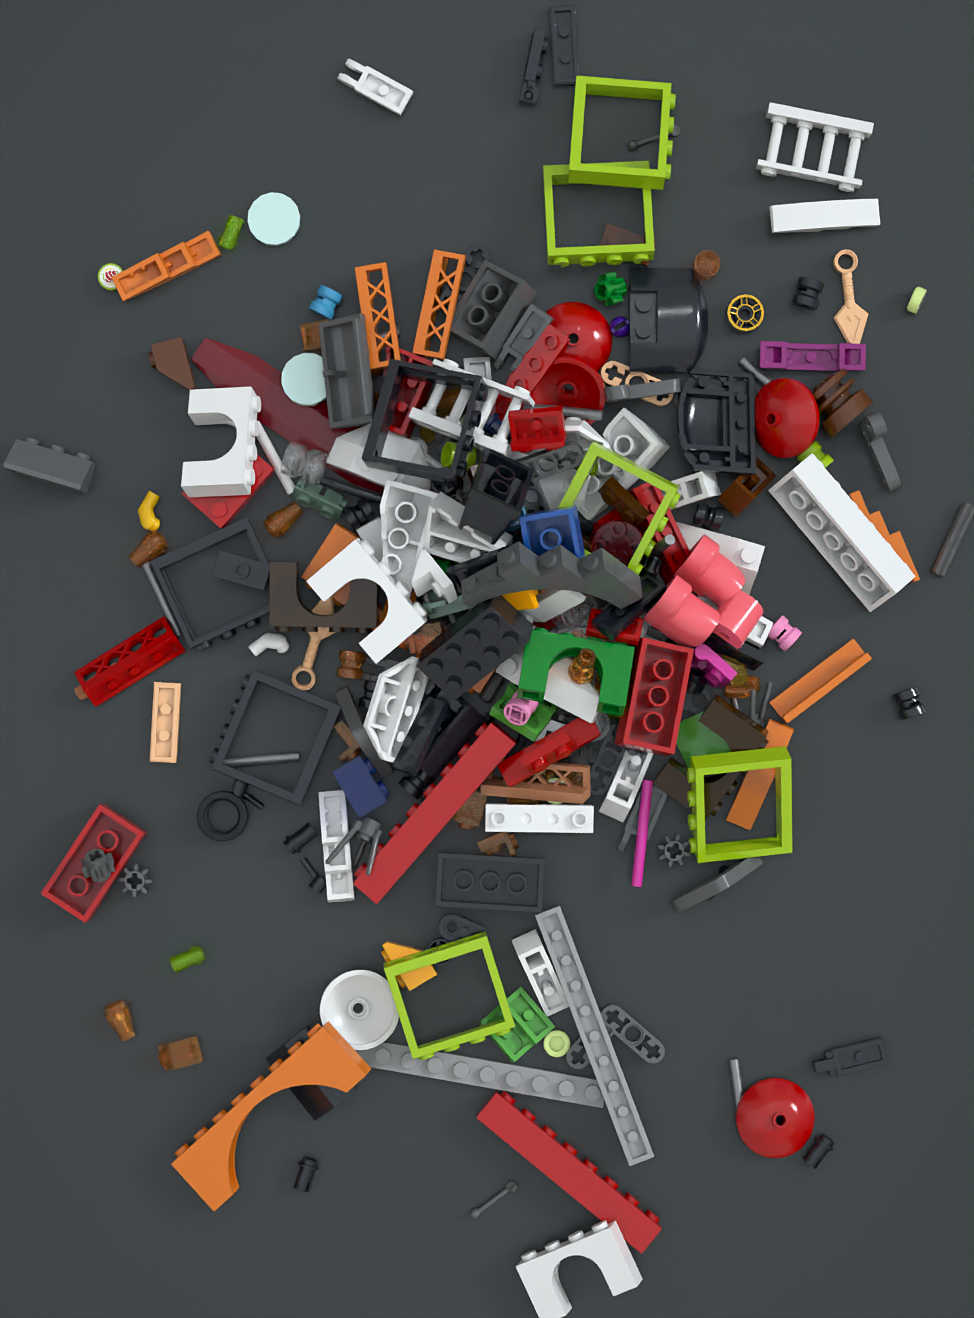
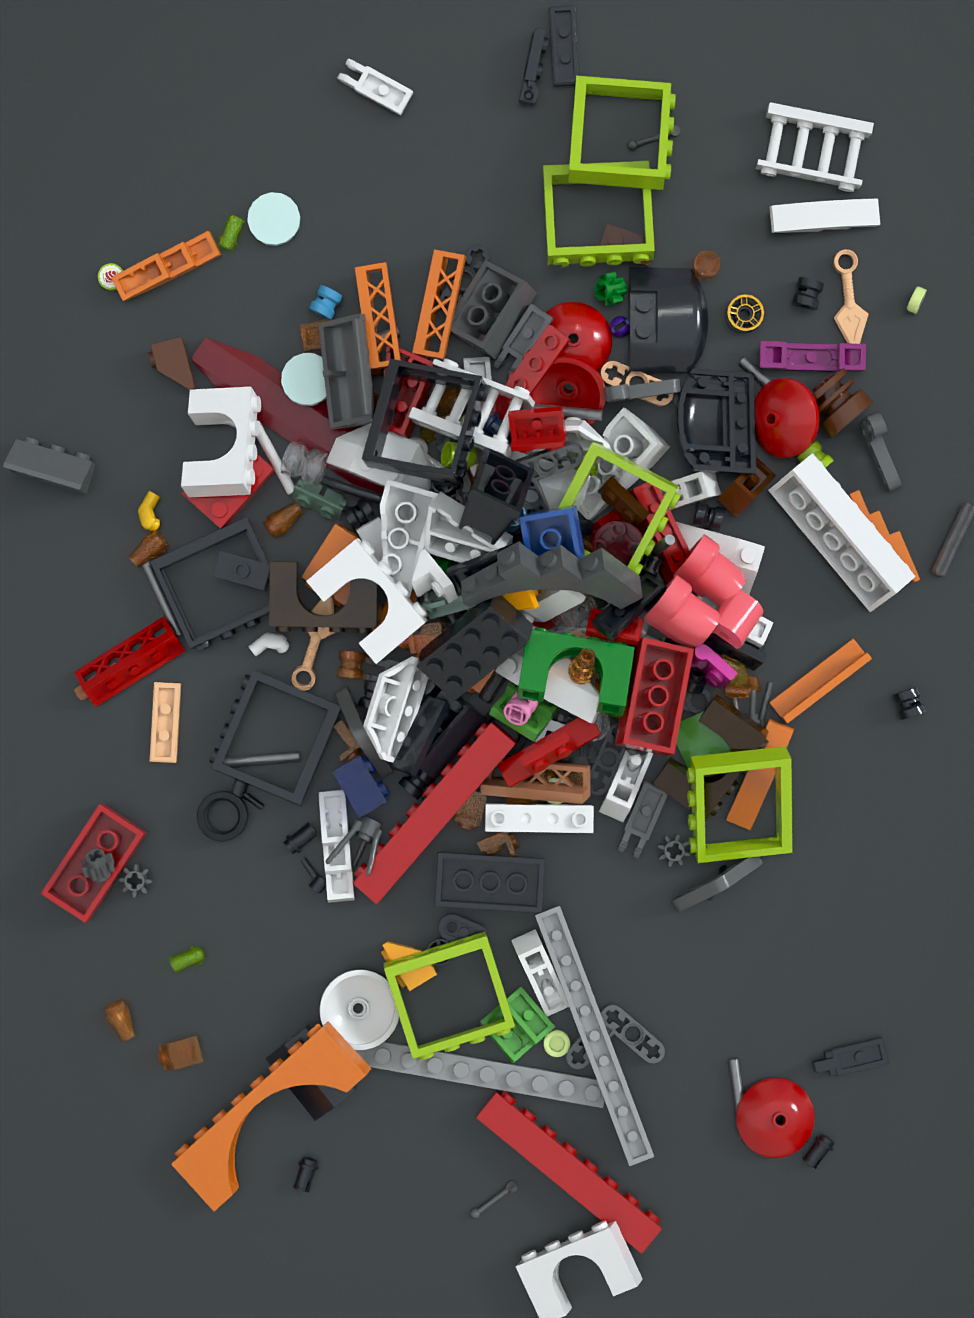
dark pink bar [631,780,653,887] -> none
bright pink wheel [767,615,802,652] -> none

